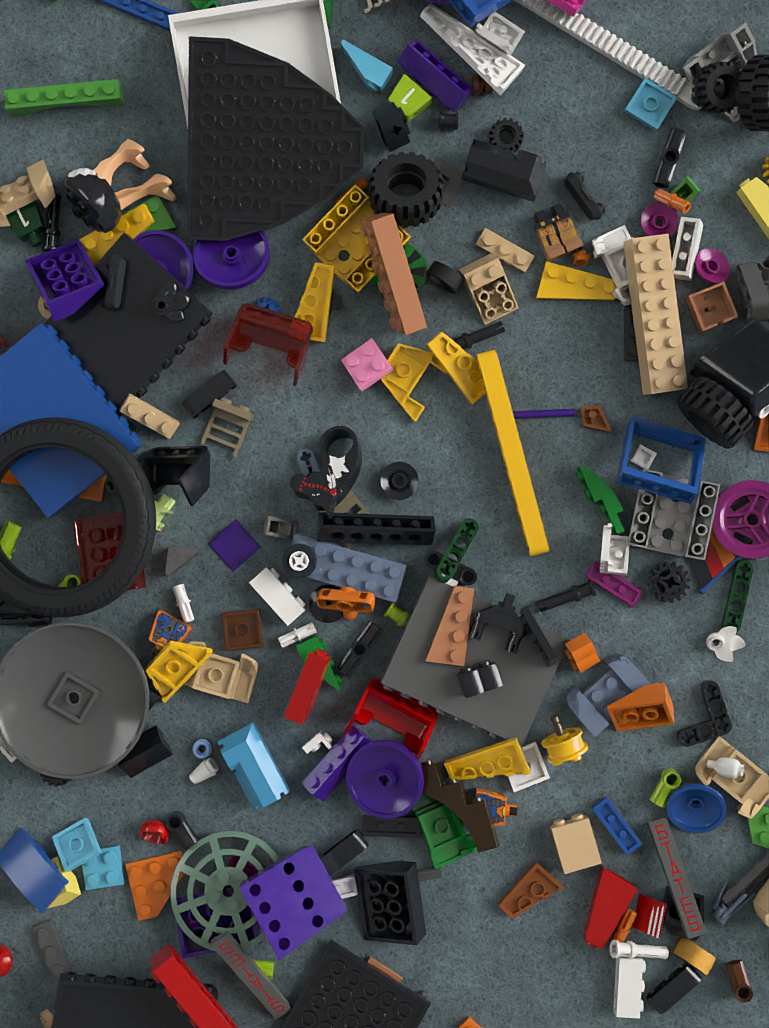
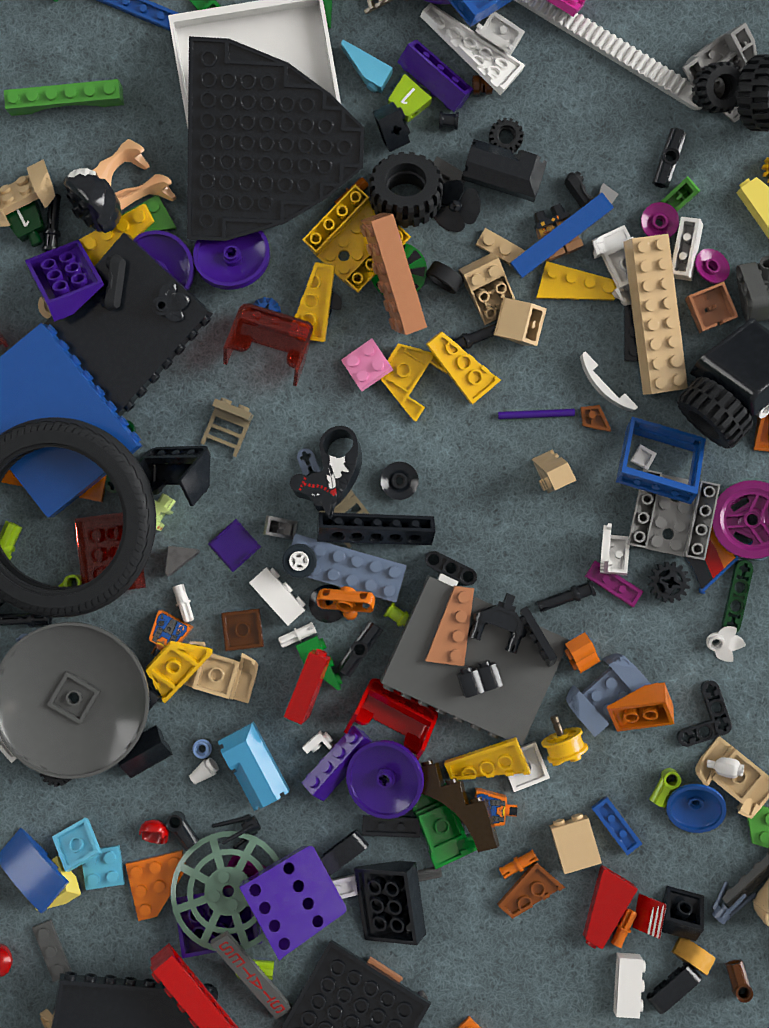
tan plate [119,393,180,439] -> none
black beam [181,370,237,419] -> none
dark green beam [434,518,479,583] -> none
yellow beam [476,349,549,557] -> none
orange plate [572,250,591,266] -> none
green slope [576,465,624,535] -> none
white pin [610,940,669,959] -> none
medium azure plate [624,77,677,131] -> none
dark grey tile [647,817,707,939] -> none
orange axle [654,189,691,214] -> none
none -> black plant [212,814,261,849]
none -> black piece [433,180,481,232]
none -> tan slope [494,298,547,346]
none -> orange pin [499,849,539,879]
none -> blue tile [510,193,614,279]
none -> tan wedge [532,450,576,493]
none -> white slope [580,351,638,412]
none -> light grey tile [599,183,619,204]

